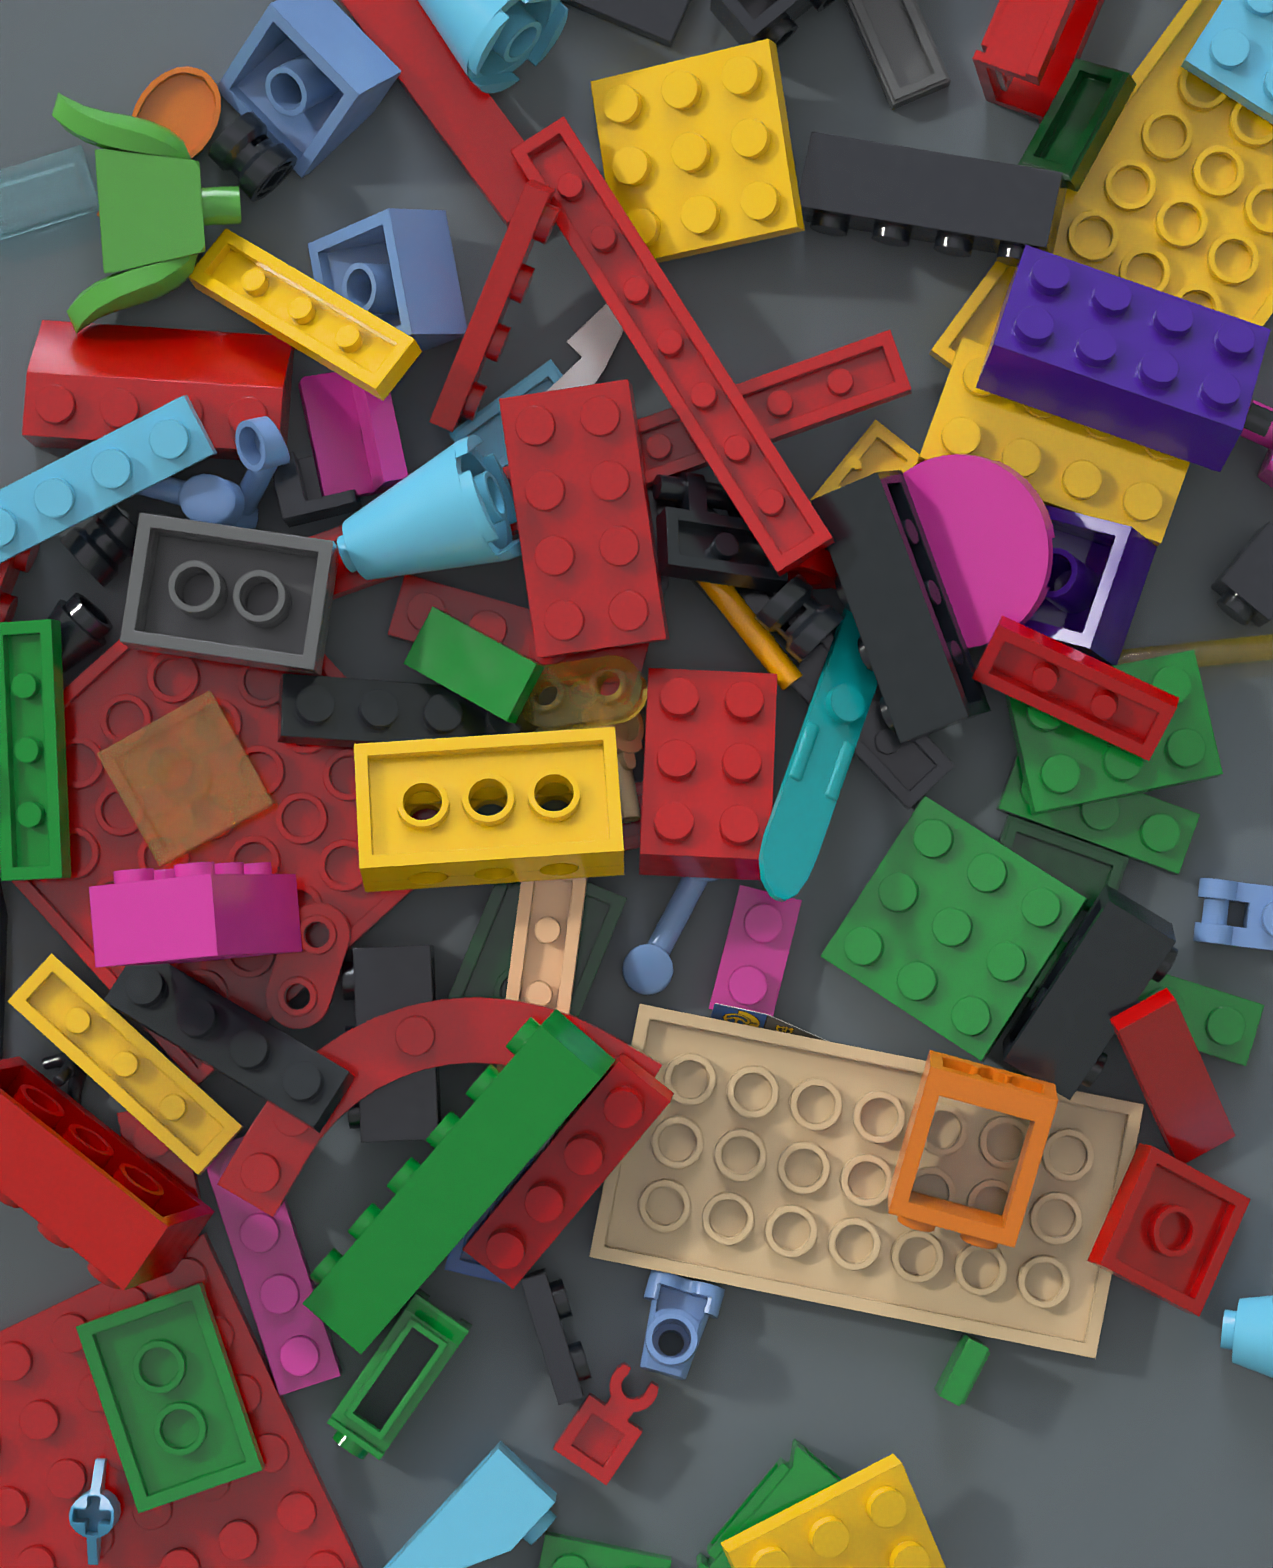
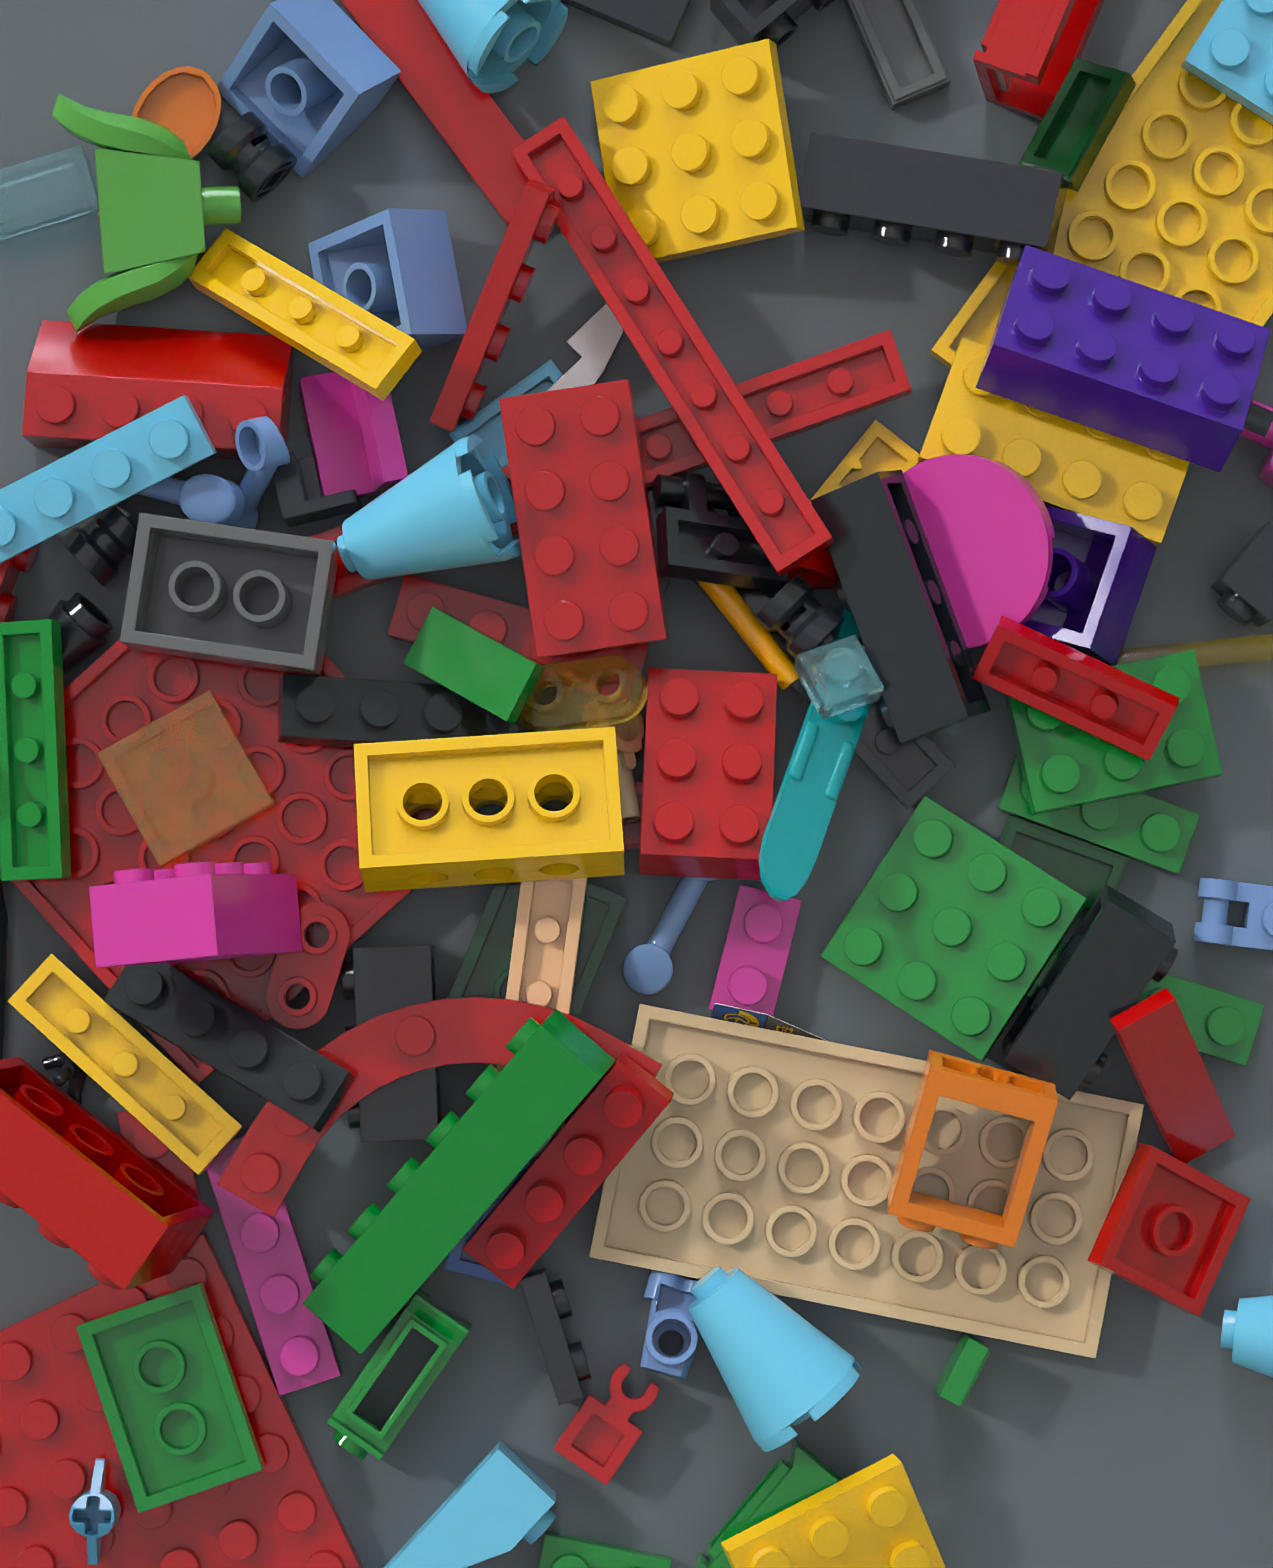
none -> medium azure cone [688,1266,862,1452]
none -> clear light blue plate [794,635,884,720]

